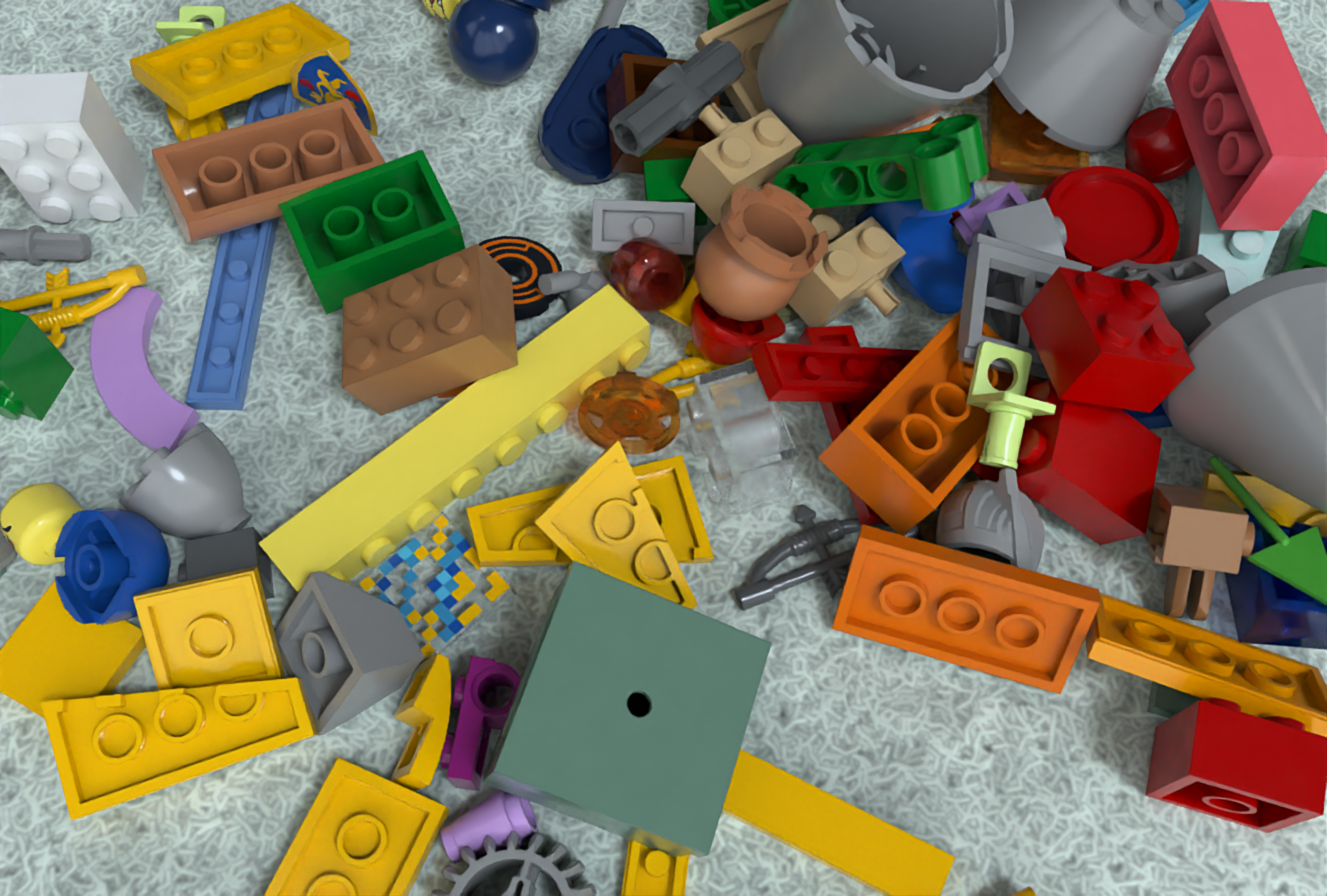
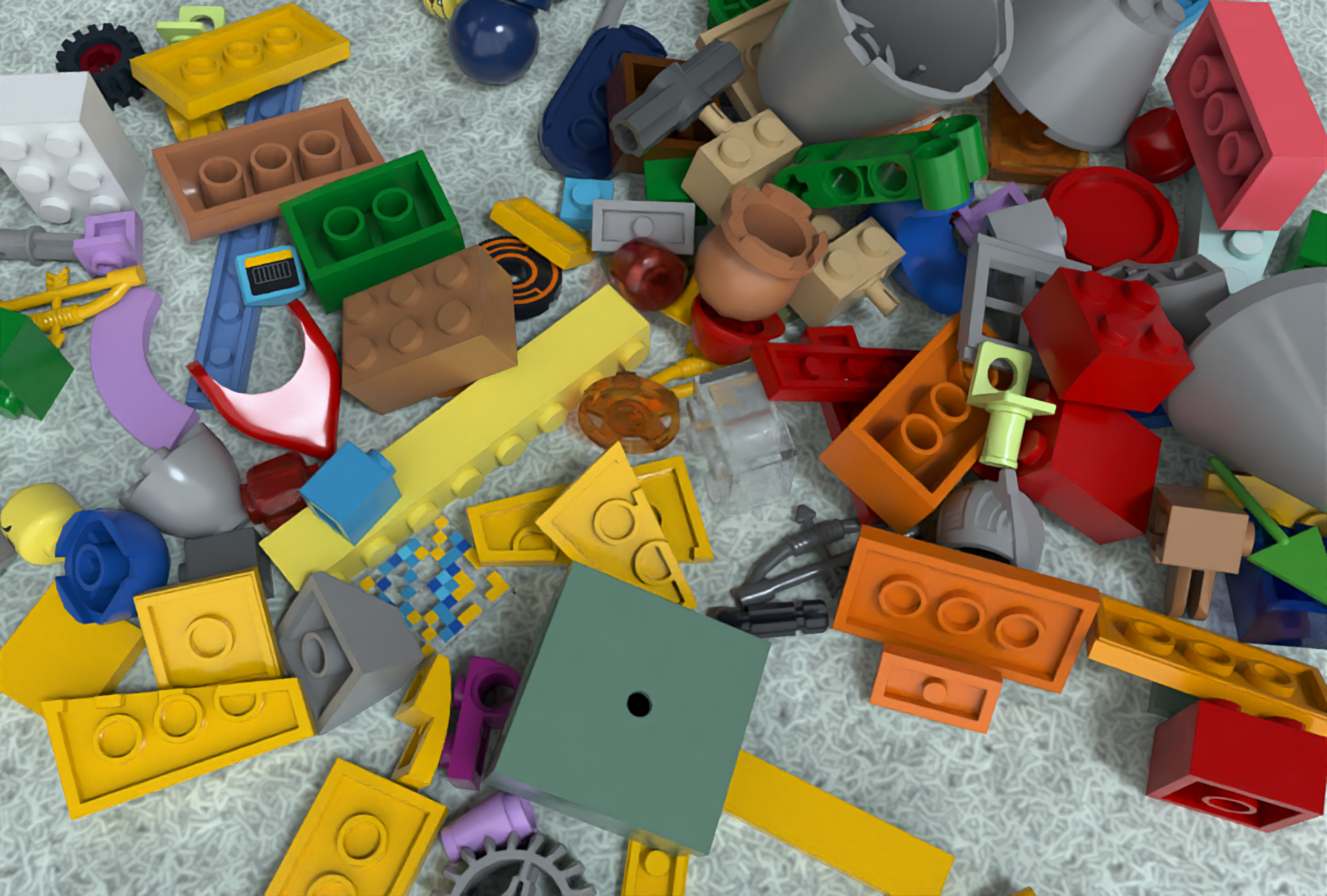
sticker [291,50,378,137] -> none
light grey plate [538,270,608,311] -> none
none -> black bush [55,23,149,111]
none -> lavender bracket [72,210,143,277]
none -> animal [185,298,342,461]
none -> slope [234,245,306,306]
none -> clear red head [239,451,321,532]
none -> dark azure brick [299,440,402,547]
none -> yellow tile [489,196,597,271]
none -> medium azure plate [560,177,615,230]
none -> black axle [715,599,829,639]
none -> orange plate [869,641,1003,734]

